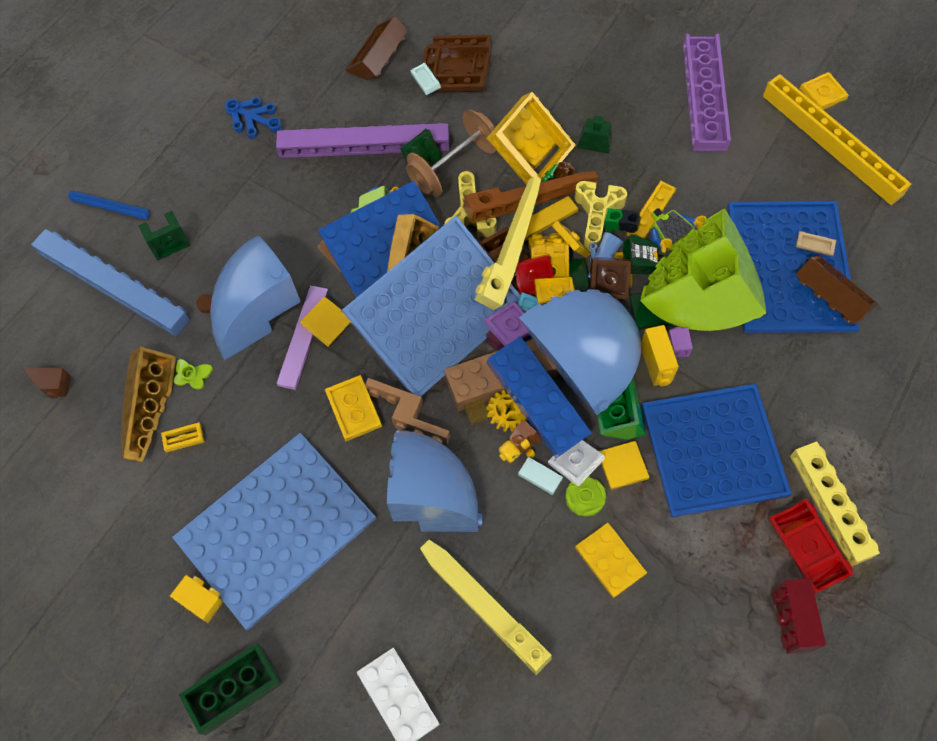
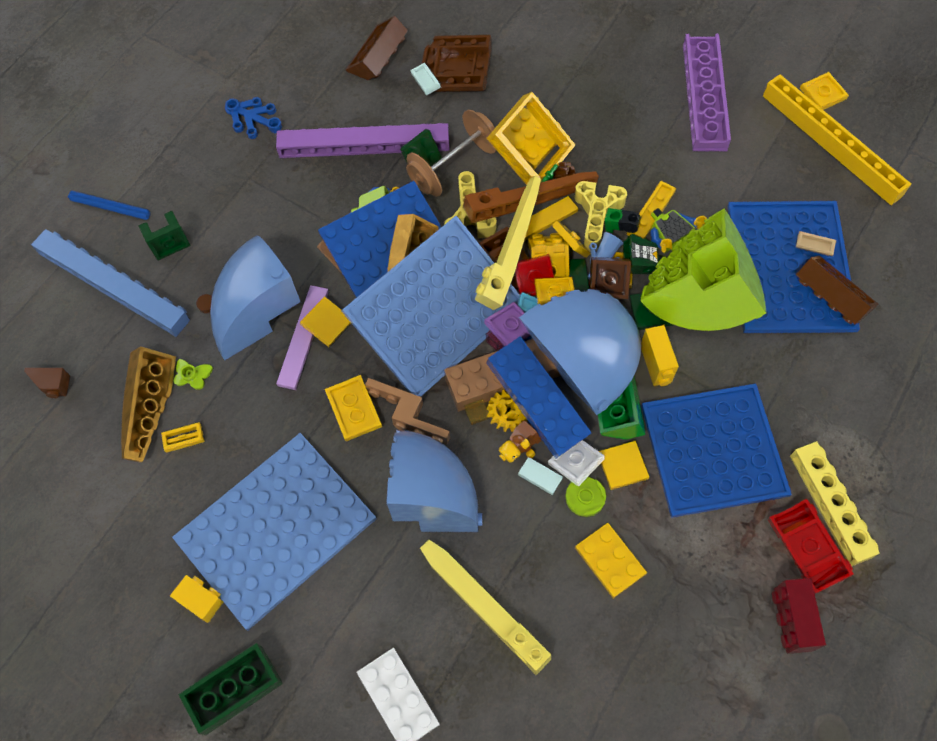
dark green torso [577,116,612,154] -> none
medium lavender brick [668,327,693,358] -> none

